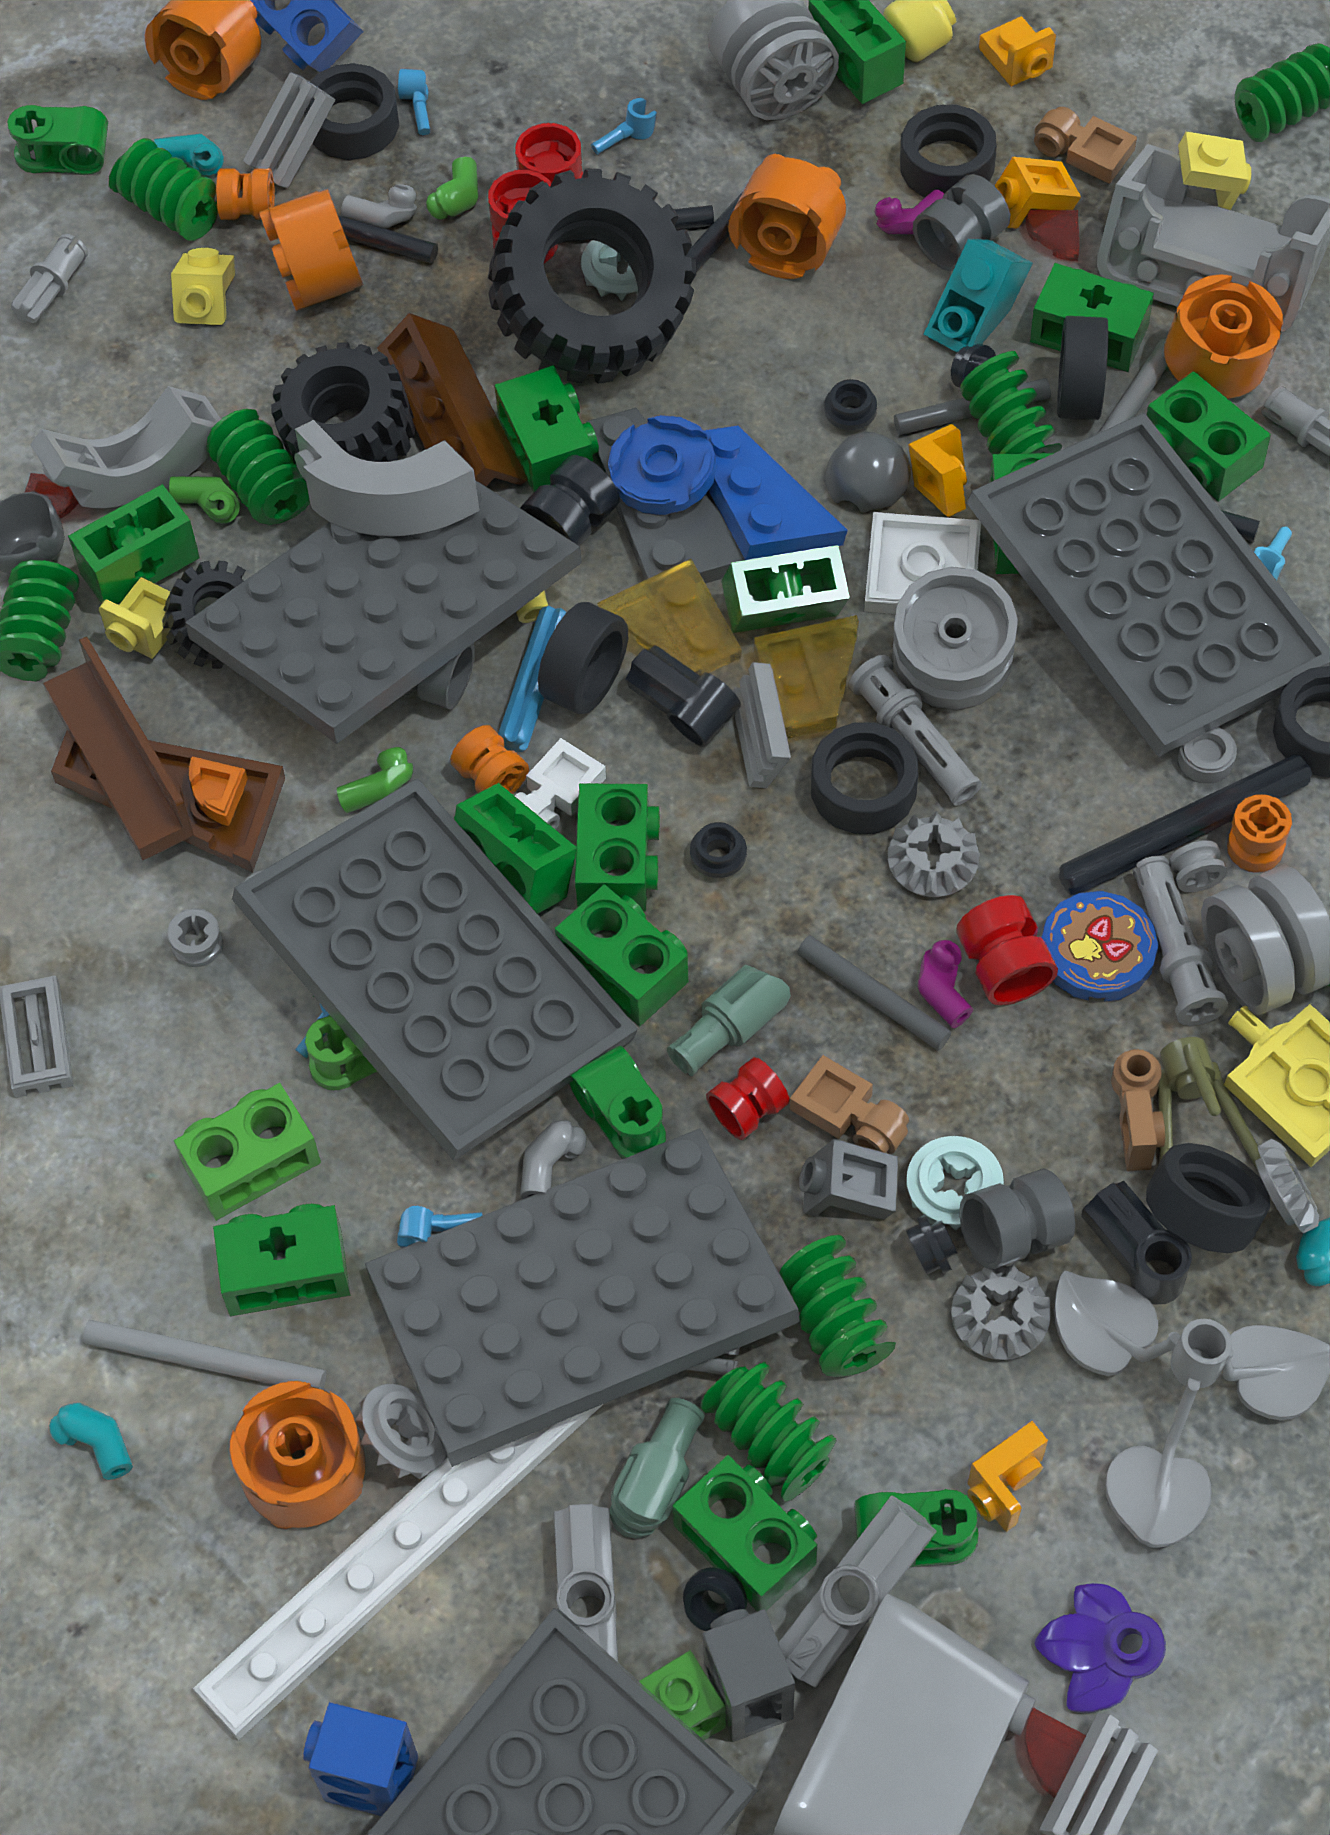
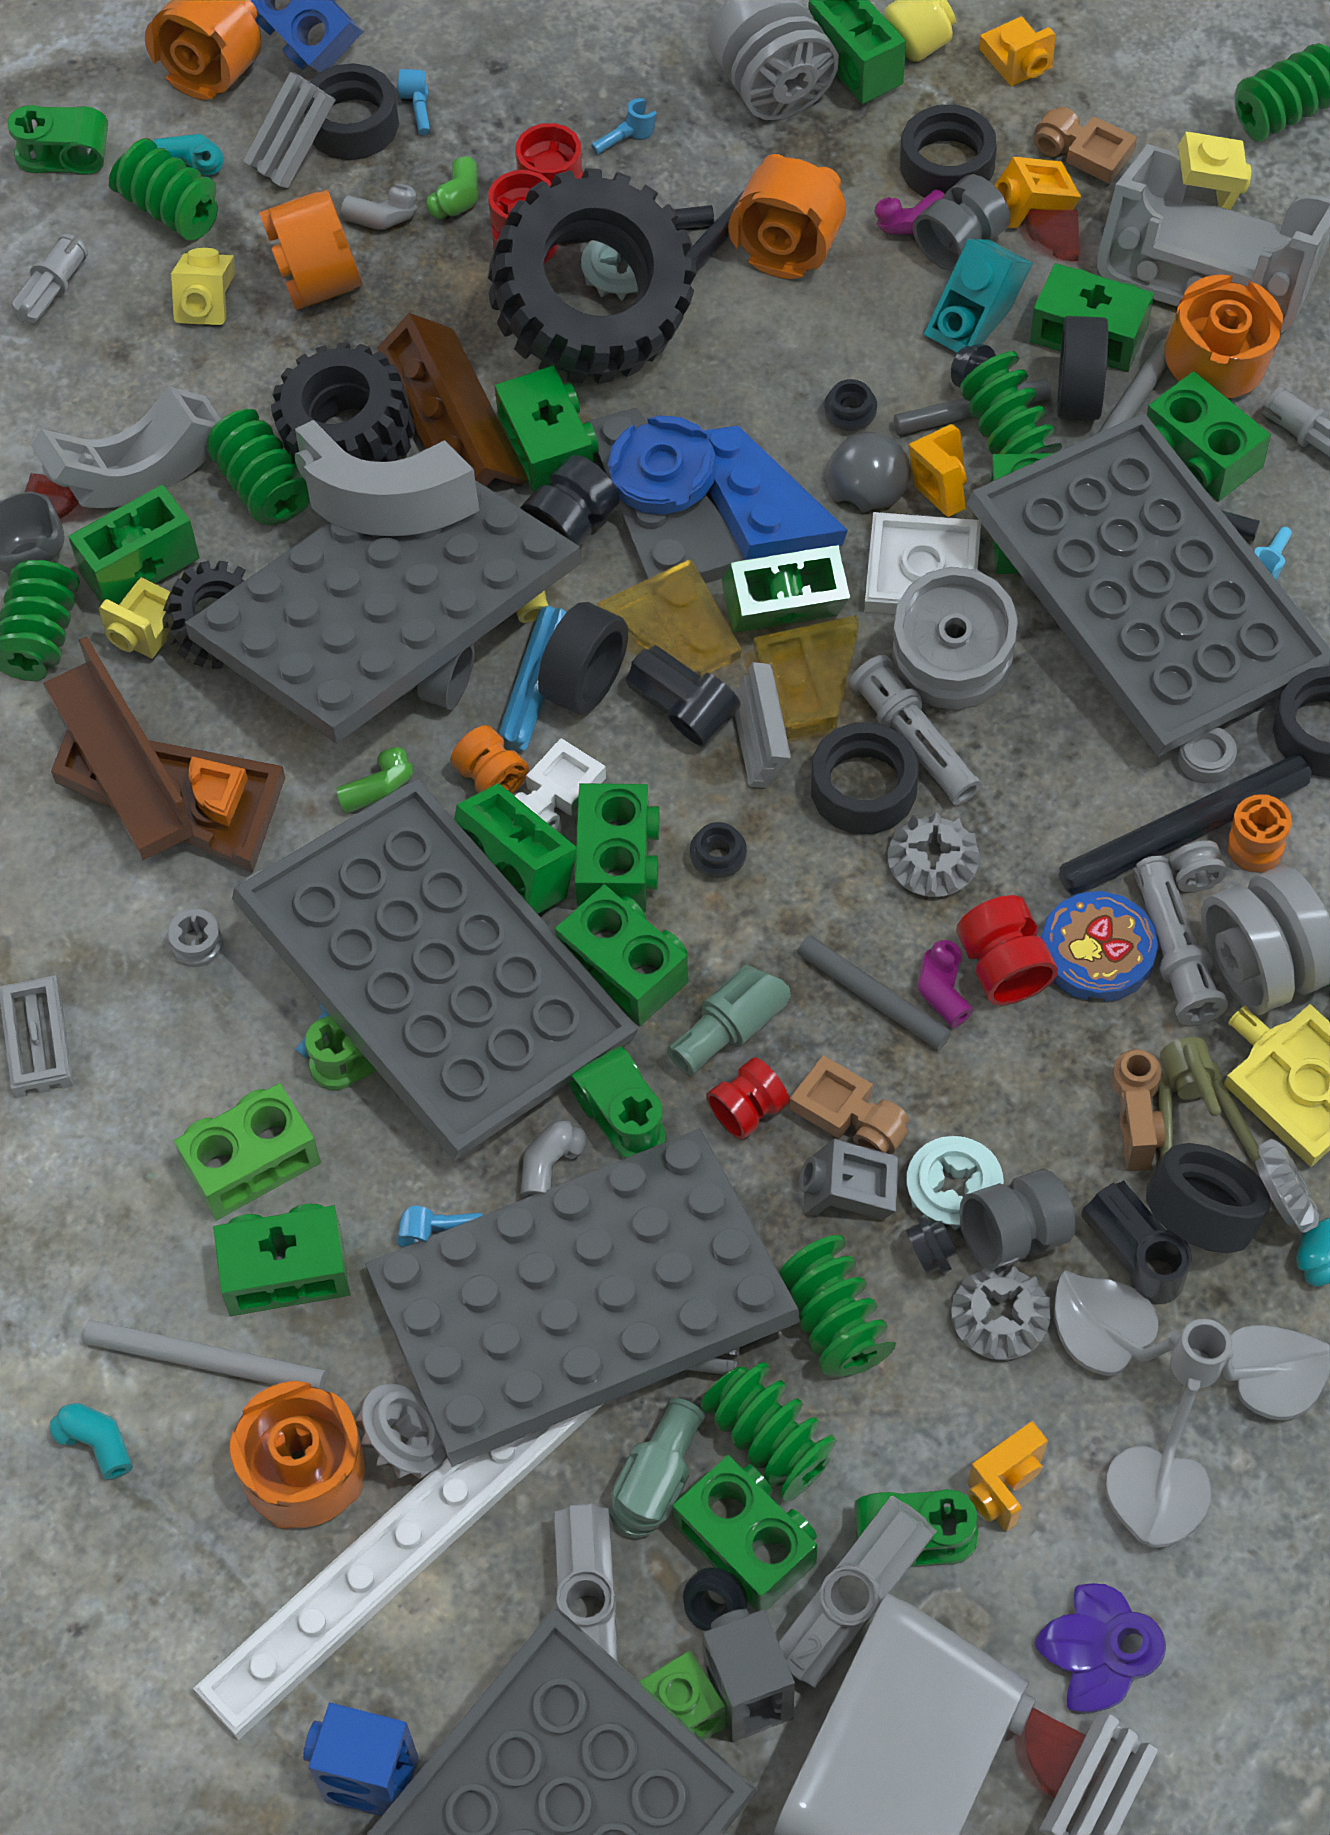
bright green arm [169,476,240,524] -> none
orange wheel [216,168,275,220] -> none
black bar [338,216,438,264] -> none

